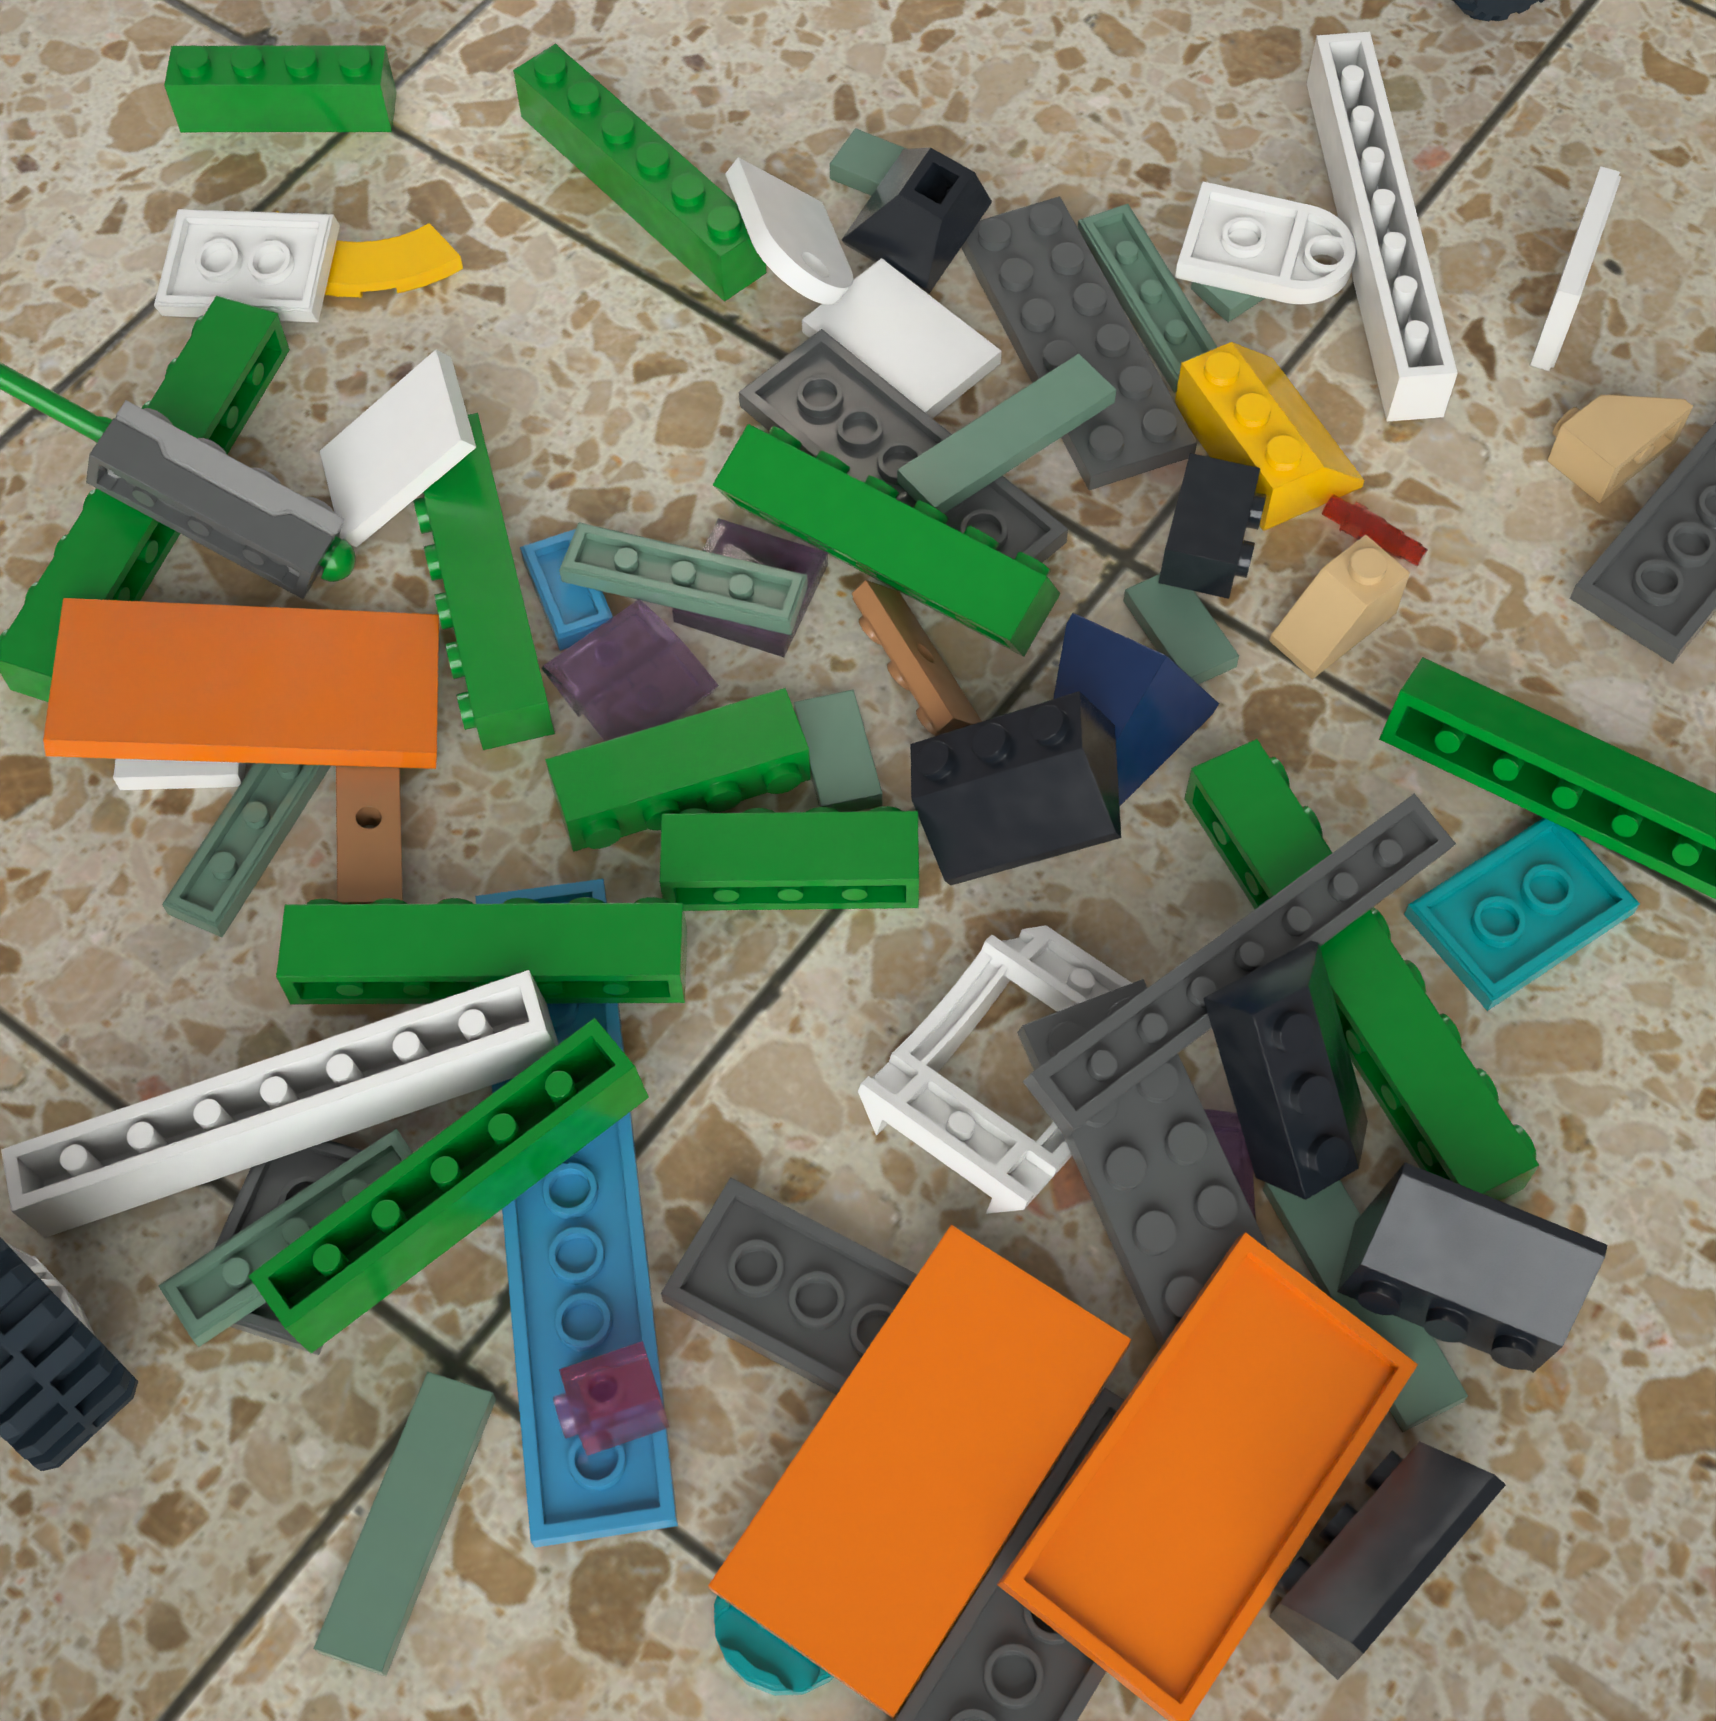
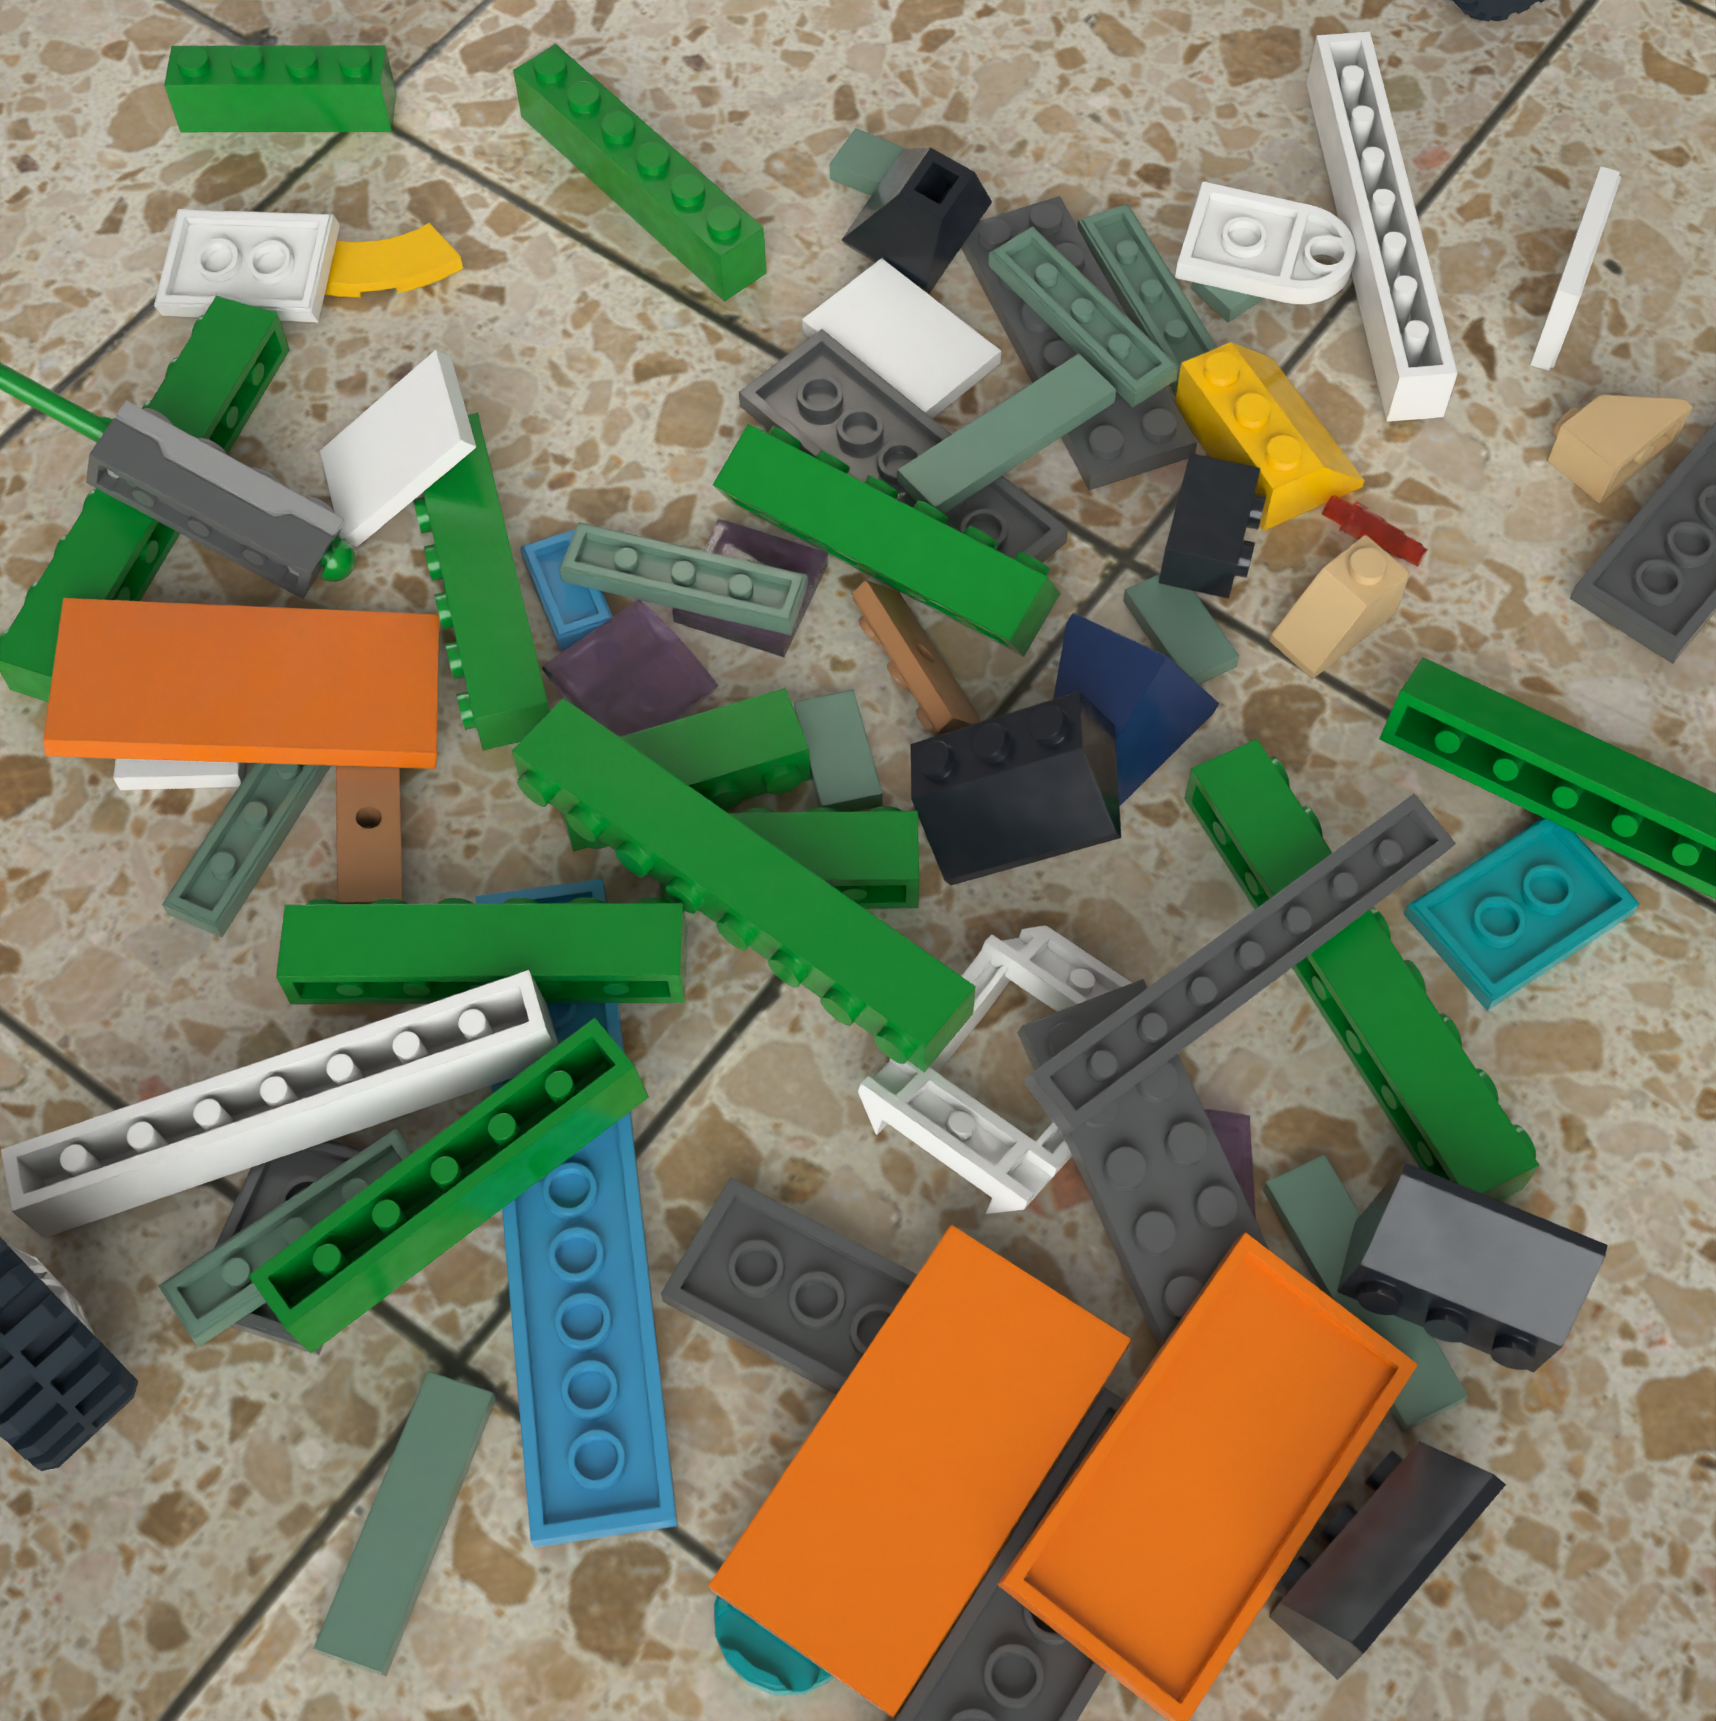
clear pink brick [553,1341,670,1456] -> none
white tile [725,157,853,305] -> none
black slope [1203,940,1368,1200] -> none
none -> green brick [512,698,976,1073]
none -> sand green tile [988,226,1179,408]

